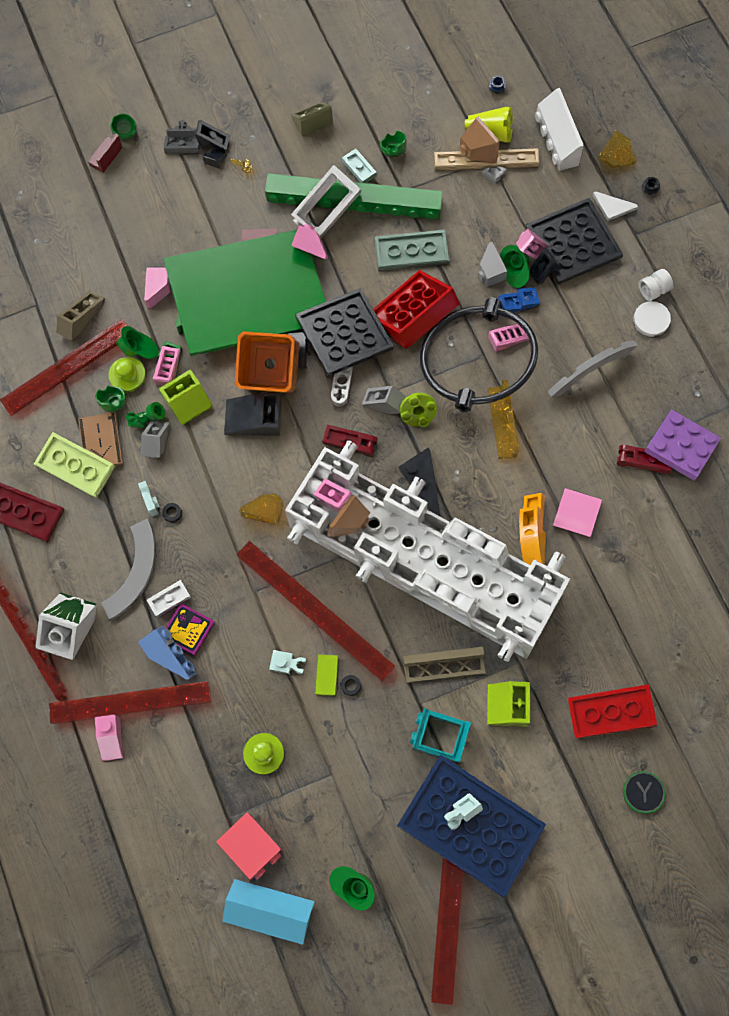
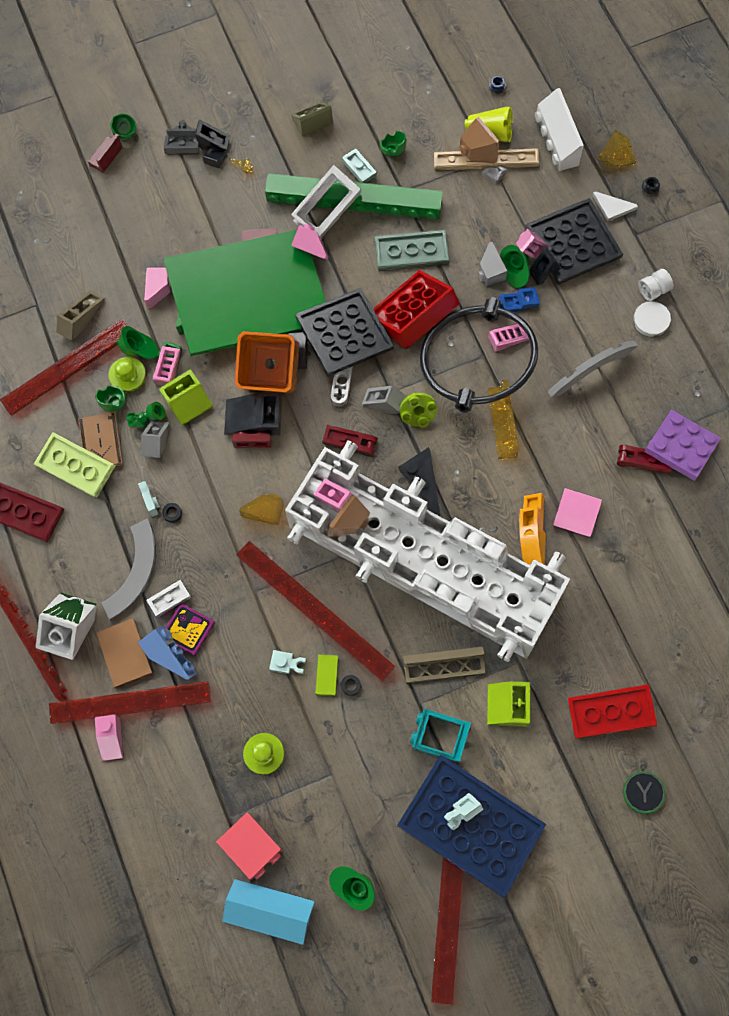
none -> medium nougat tile [96,619,153,688]
none -> dark red plate [232,432,272,448]

